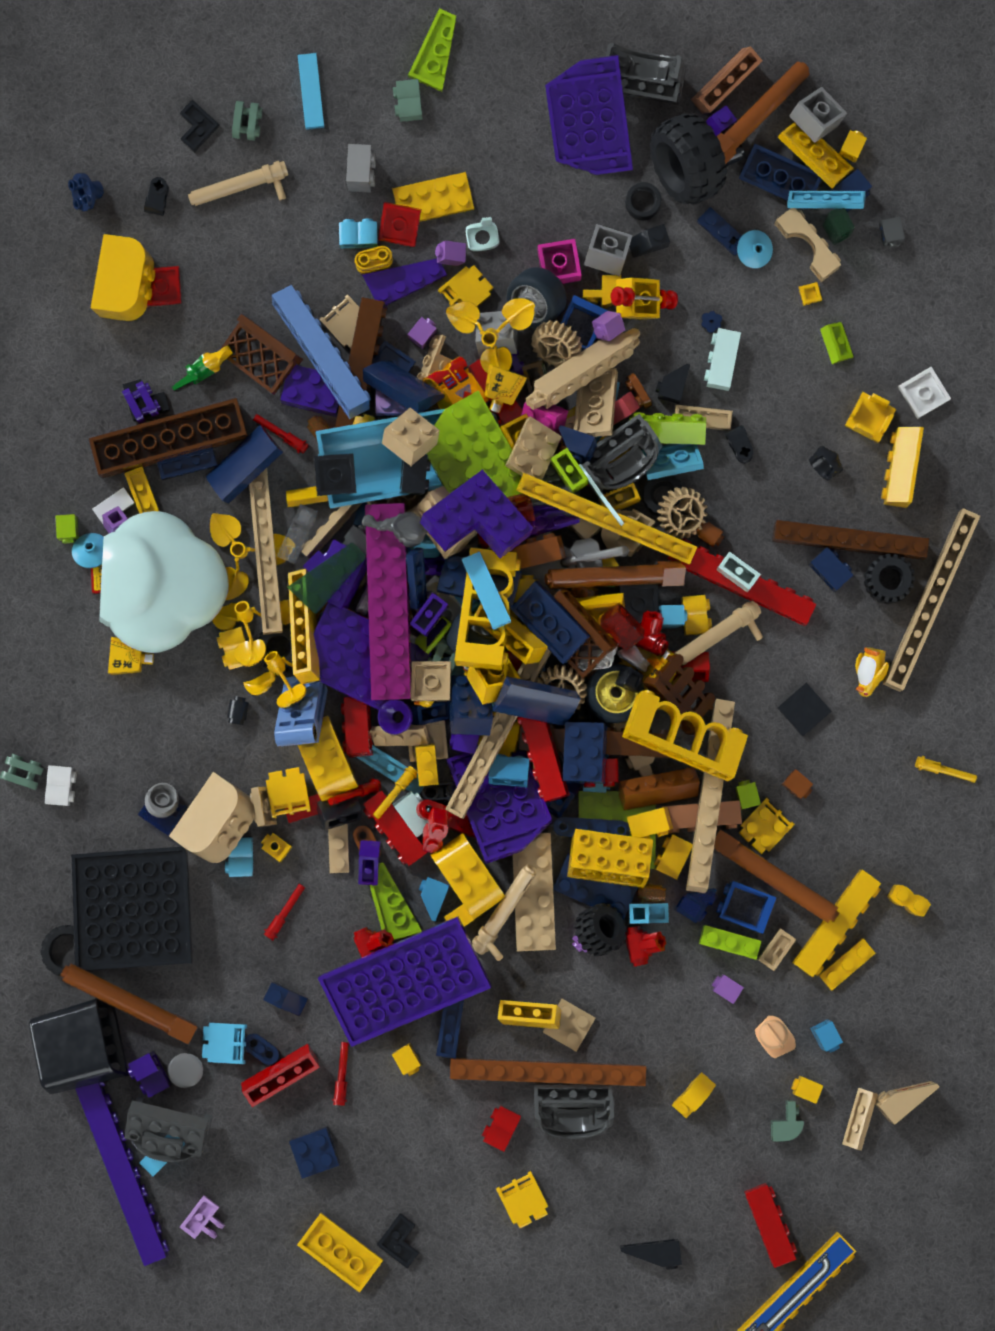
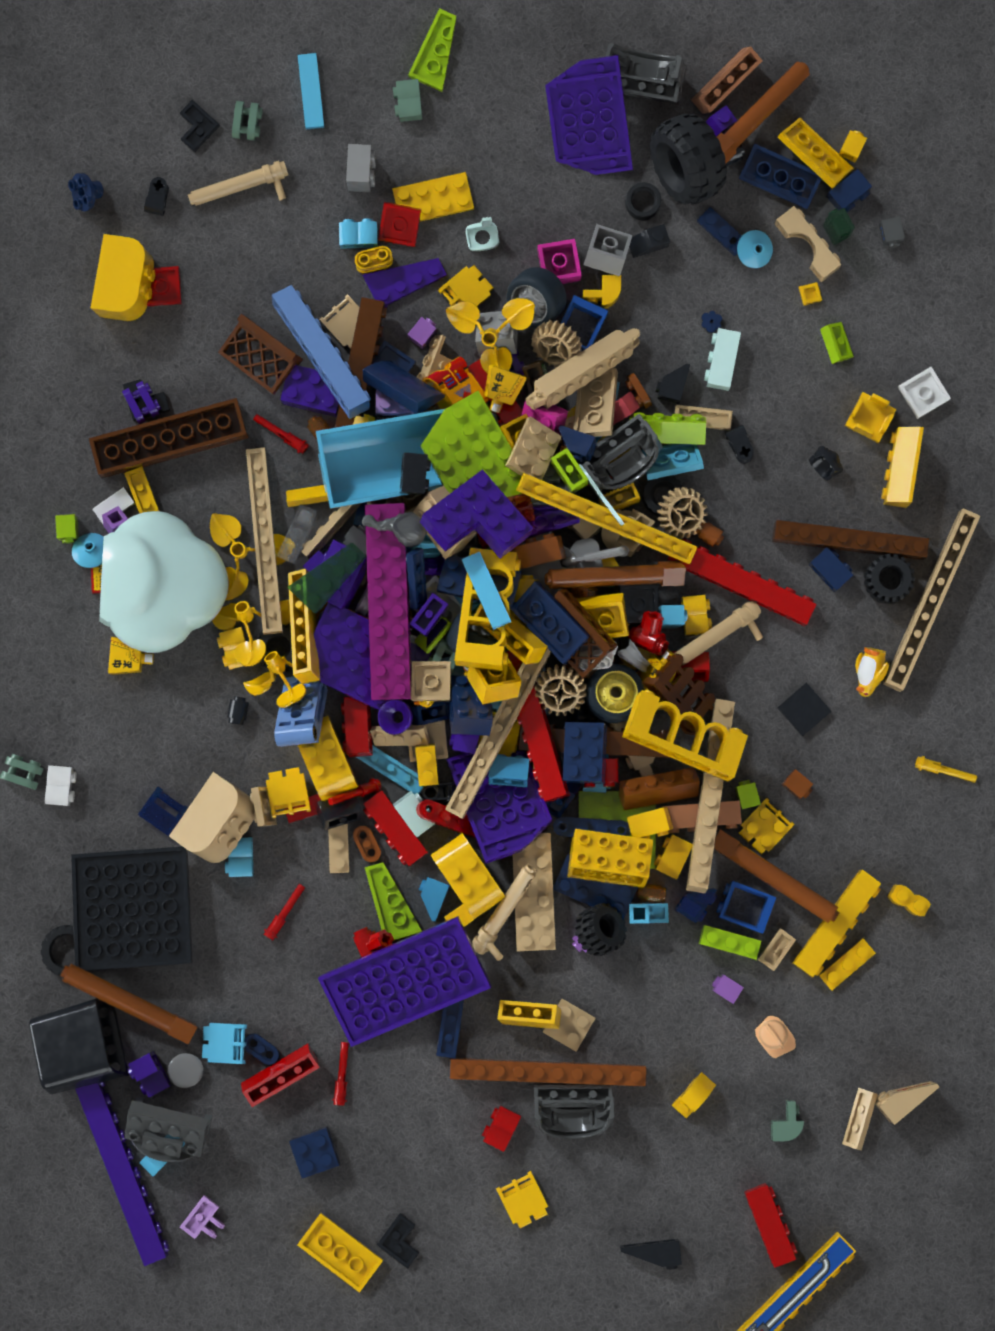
light grey piece [145,783,179,818] -> none
dark blue plate [157,447,217,480] -> none
animal [172,345,233,391] -> none
dark blue slope [206,425,283,504] -> none
yellow brick [261,833,292,862] -> none
dark blue slope [263,982,308,1016] -> none
black plate [314,453,357,496] -> none
dark purple slope [358,840,380,886] -> none
yellow pin [373,766,418,819] -> none
tan brick [382,408,440,466] -> none
yellow brick [392,1043,422,1076] -> none
red brick [423,808,448,853] -> none
medium lavender brick [435,240,466,266] -> none
dark blue slope [492,676,581,726] -> none
medium lavender brick [592,311,625,341] -> none
clear red brick [600,602,645,651] -> none
yellow brick [610,278,678,320] -> none
black slope [615,667,644,693] -> none
red piece [625,925,667,967] -> none
light aqua brick [716,552,761,592] -> none
medium azure tile [787,191,866,209] -> none
light grey brick [789,87,847,143] -> none
yellow brick [791,1076,823,1104] -> none
dark azure brick [810,1020,843,1053] -> none

